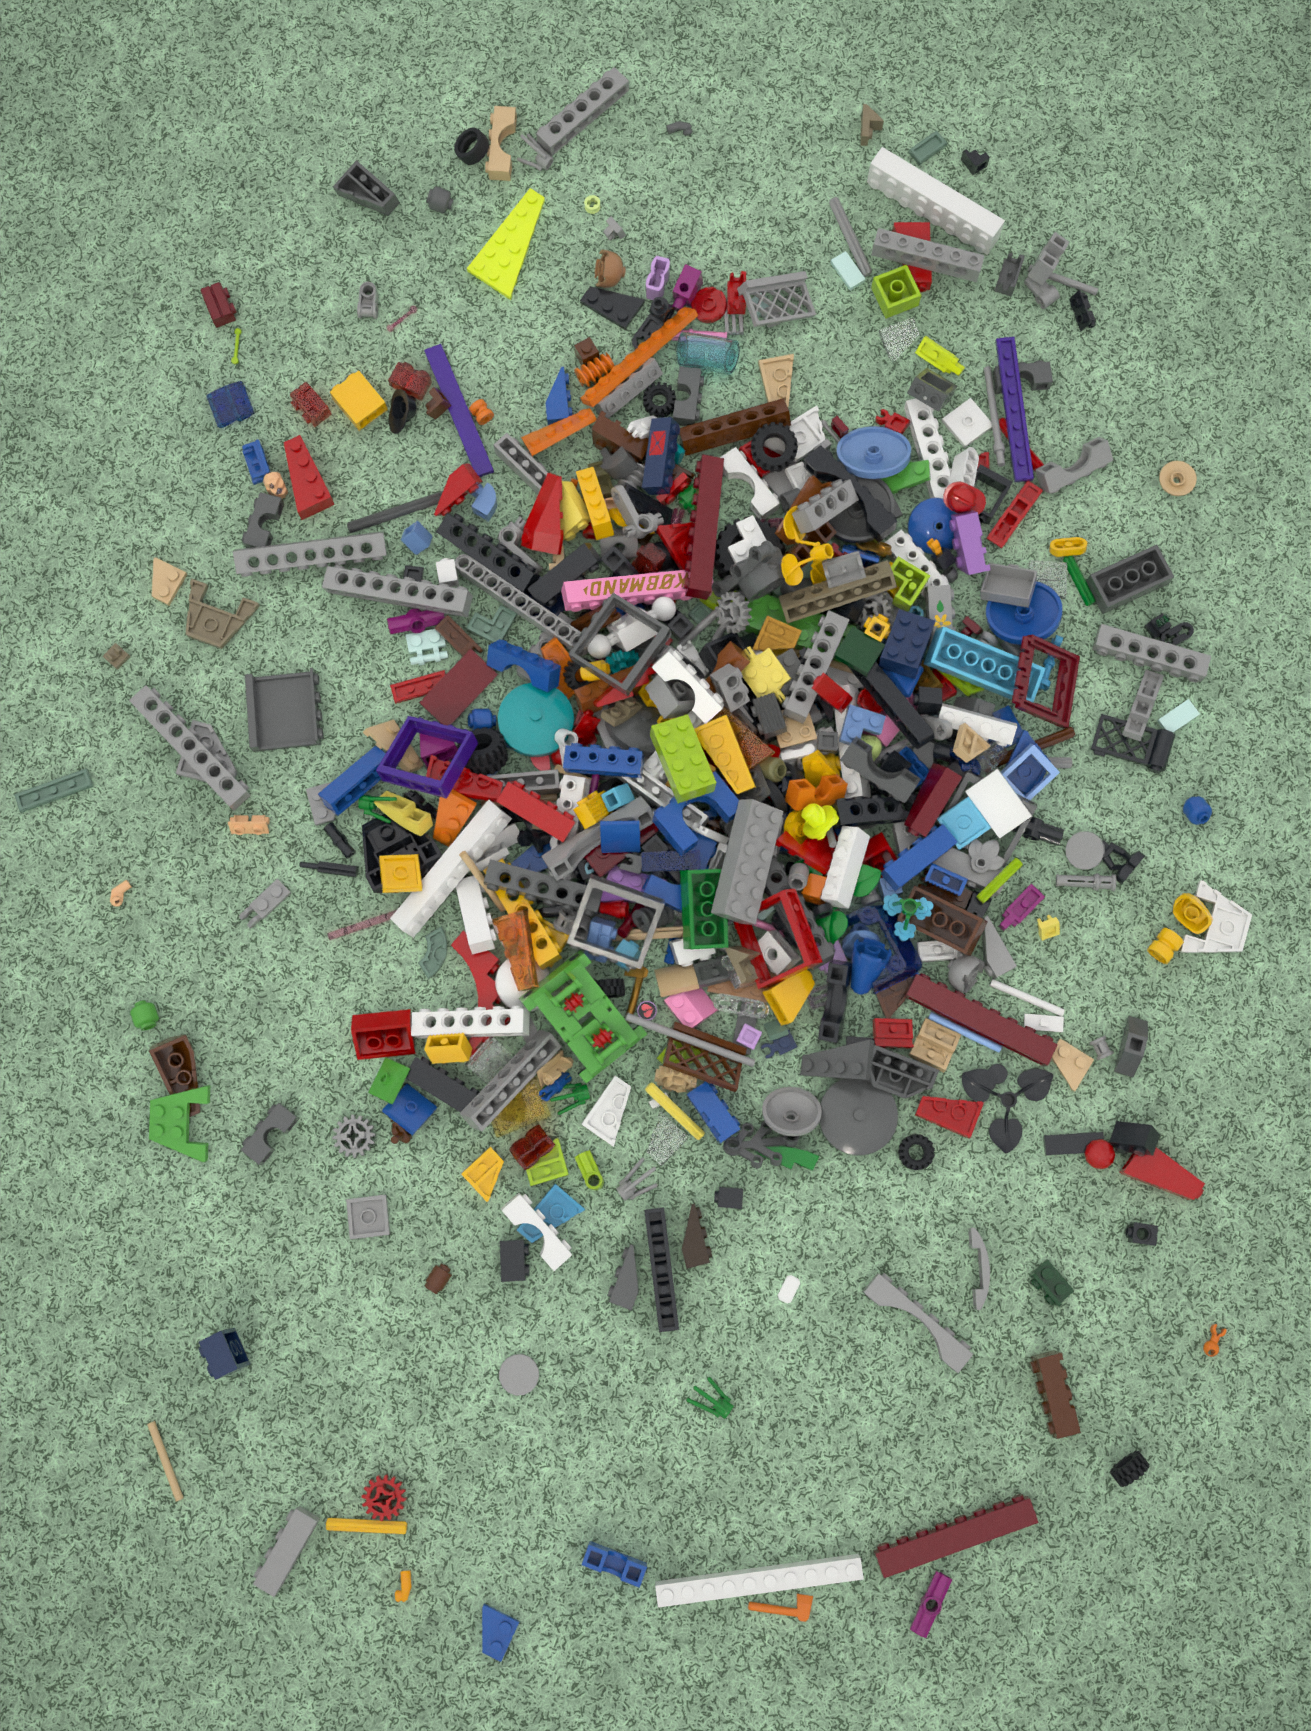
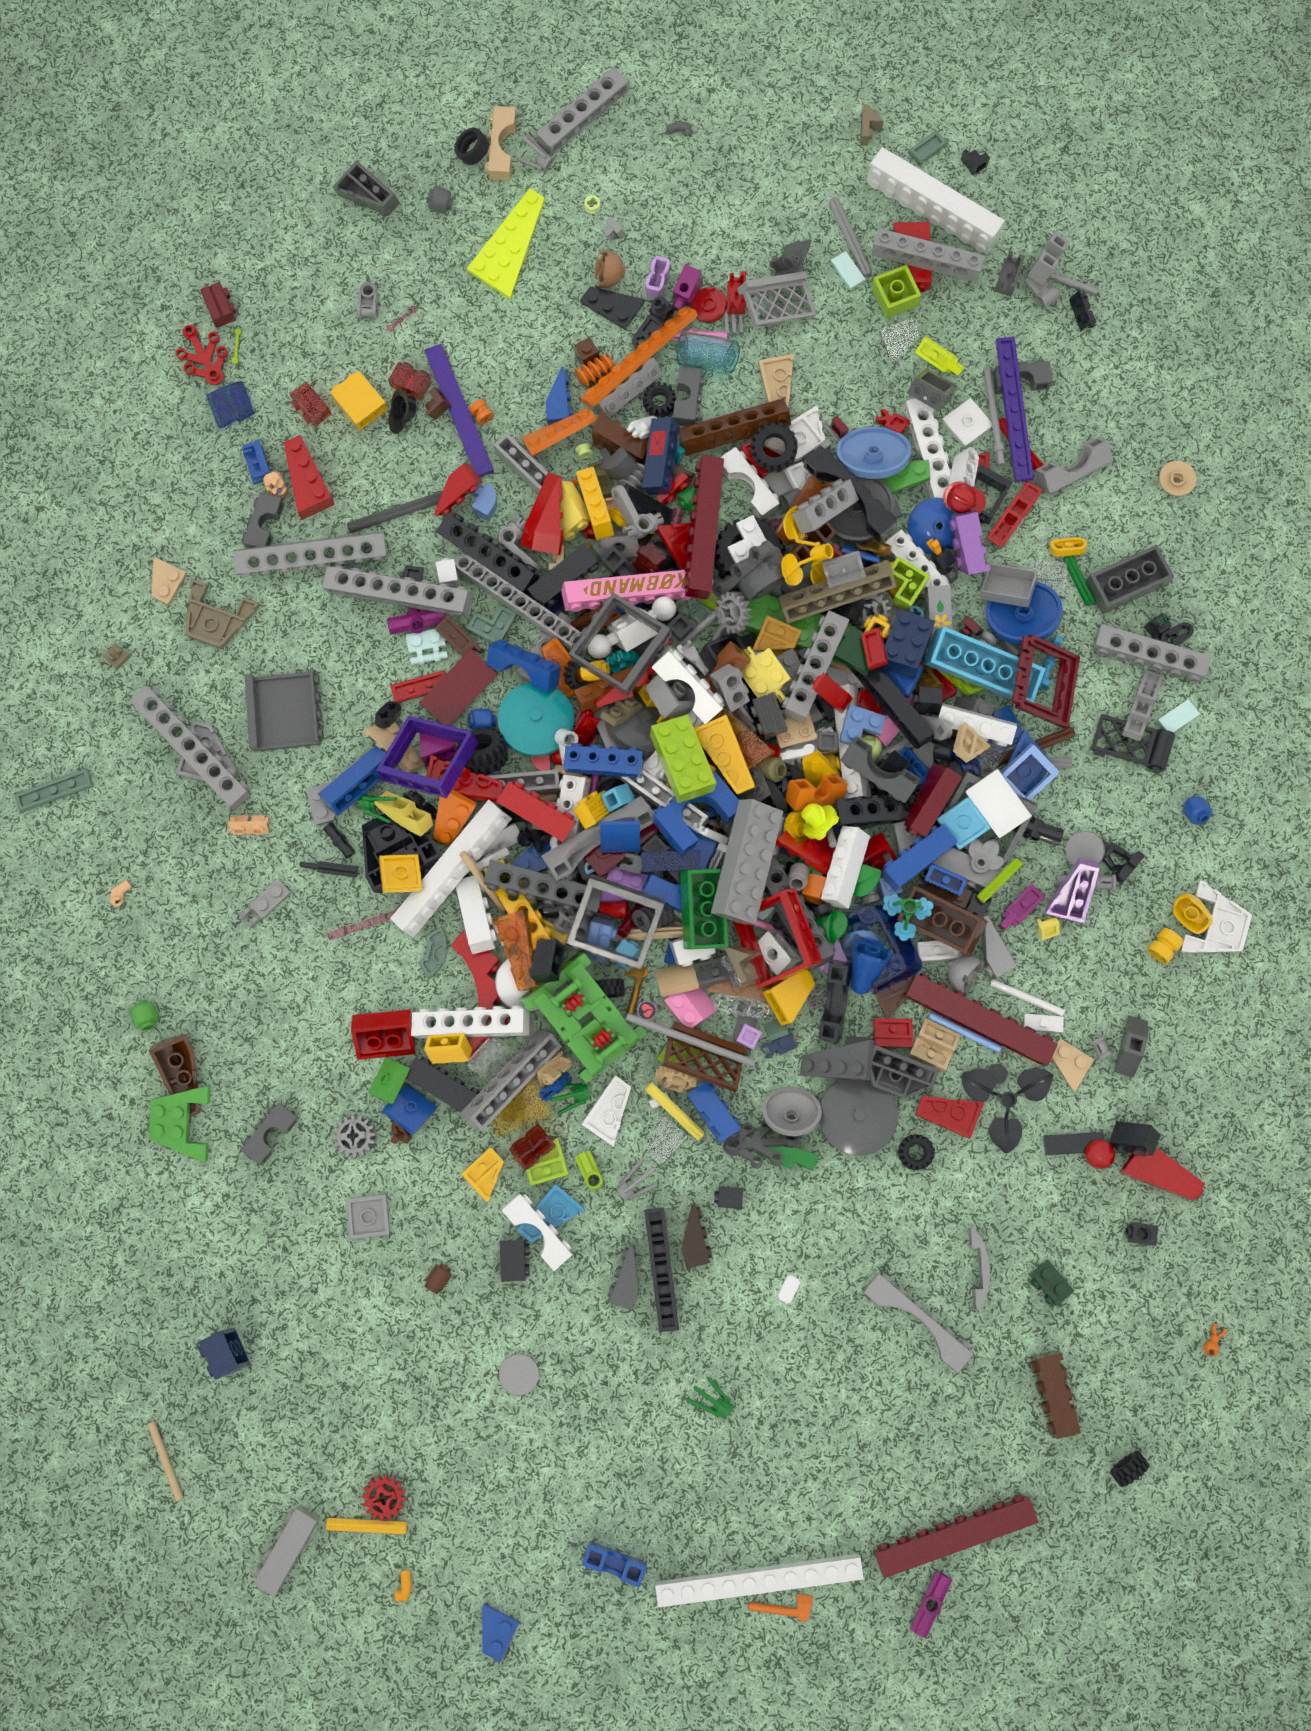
medium blue panel [401,521,432,555] -> none
none -> red plant [175,325,228,385]
none -> black beam [374,701,402,728]
none -> black brick [529,938,566,984]
none -> yellowish green bush [575,443,593,460]
none -> dark grey hinge [770,239,812,276]
none -> red tile [861,627,888,670]
none -> medium lavender wedge [1045,858,1100,923]

